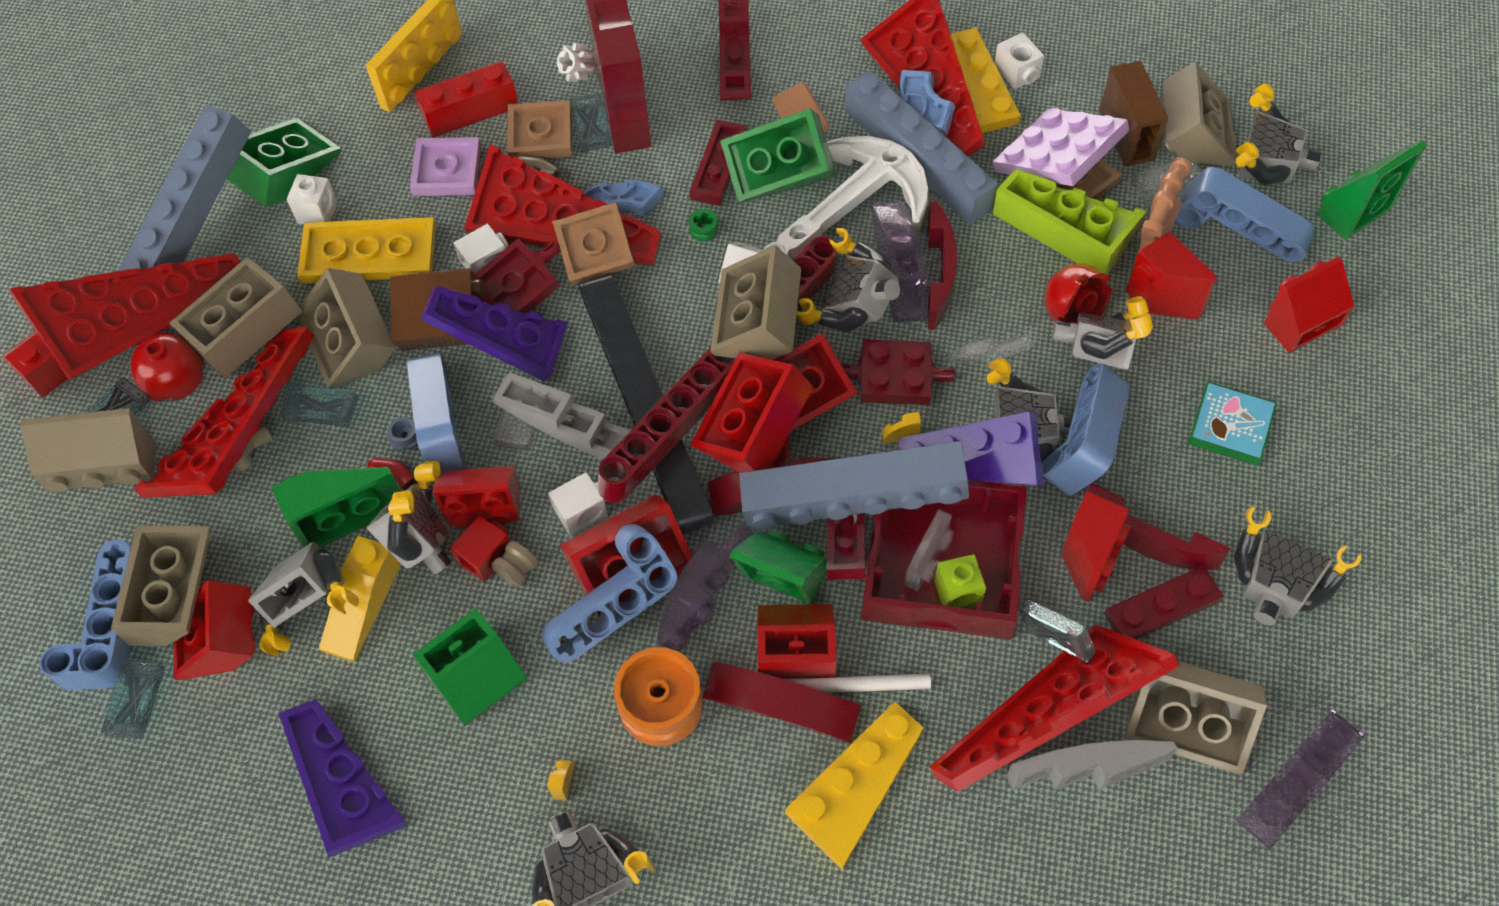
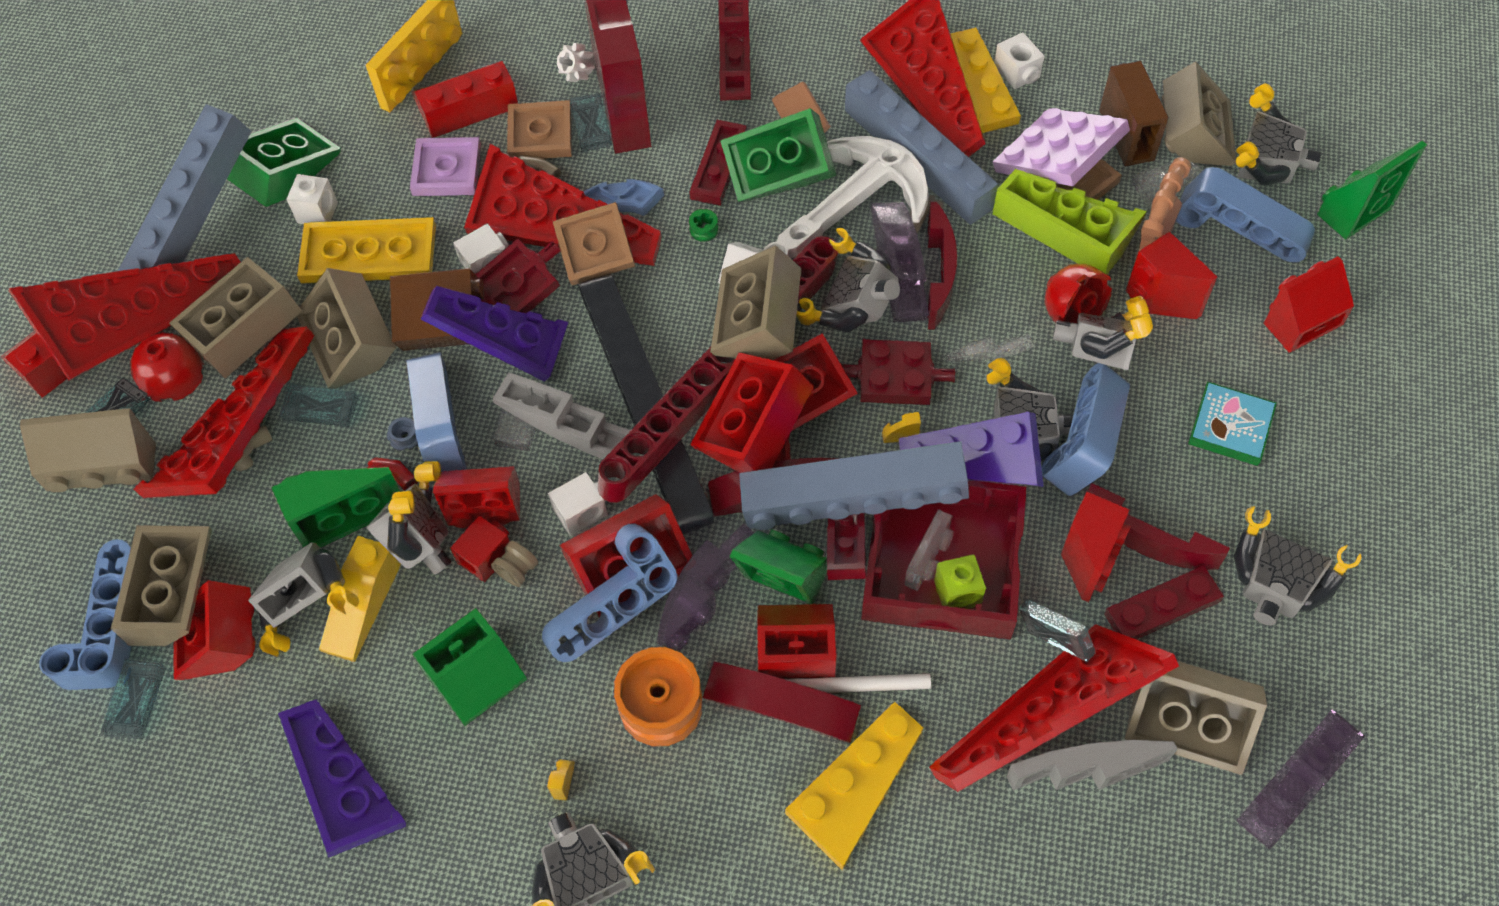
medium blue tile [900,70,955,136] -> none

